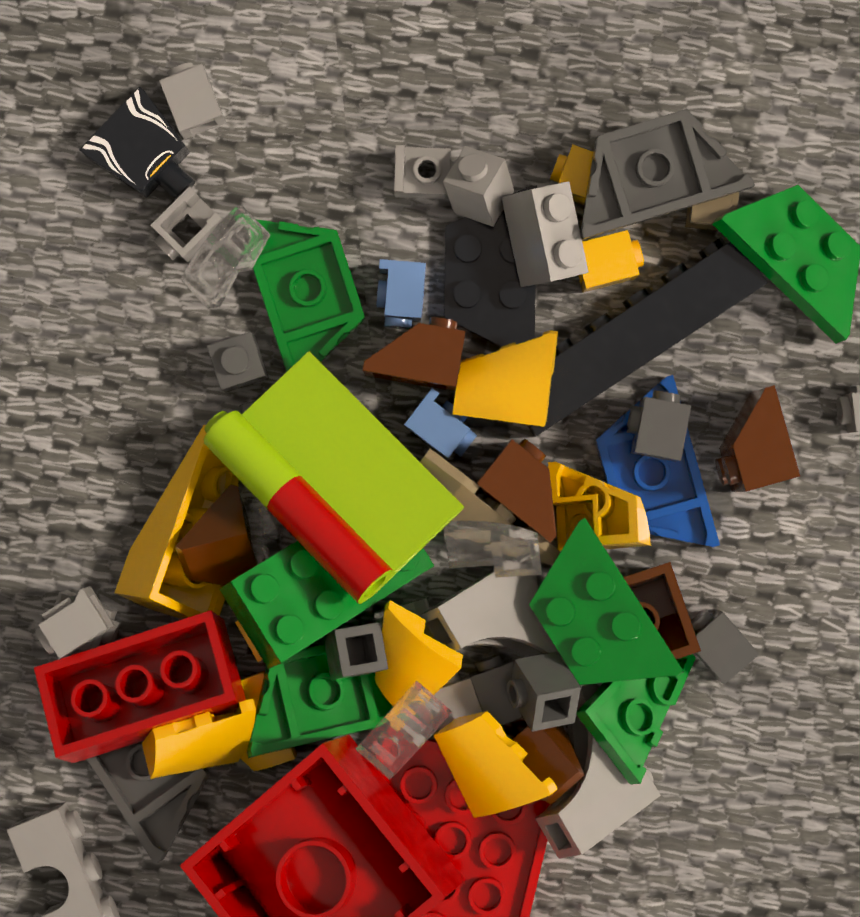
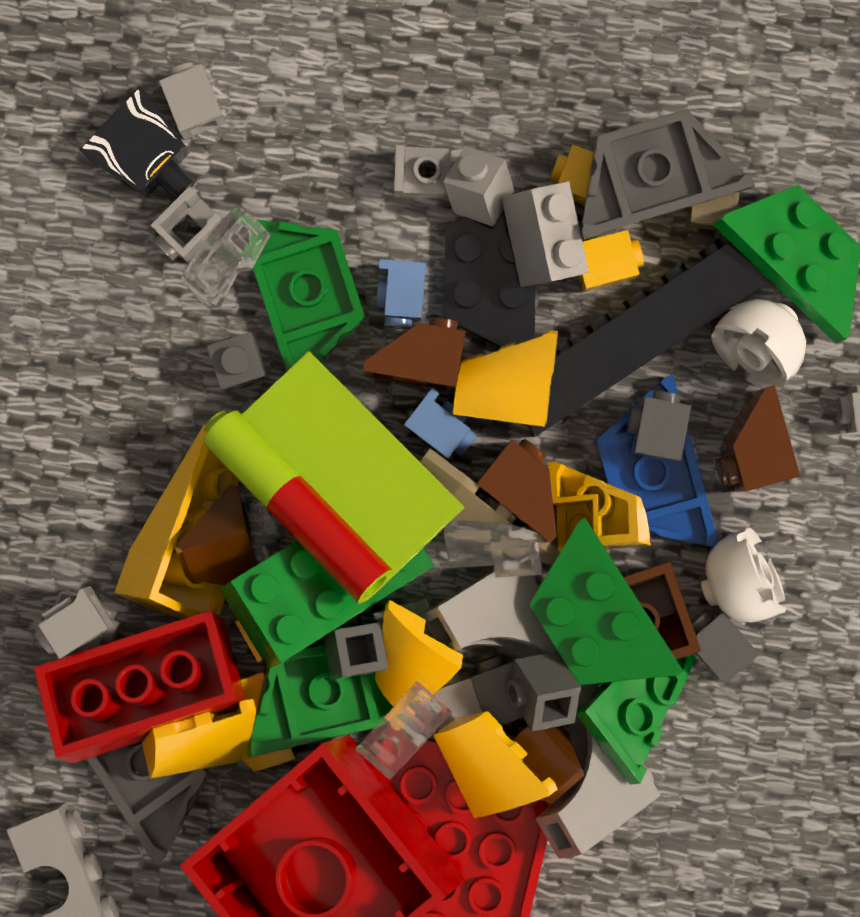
none -> white cylinder [701,528,786,622]
none -> white cylinder [711,299,806,390]

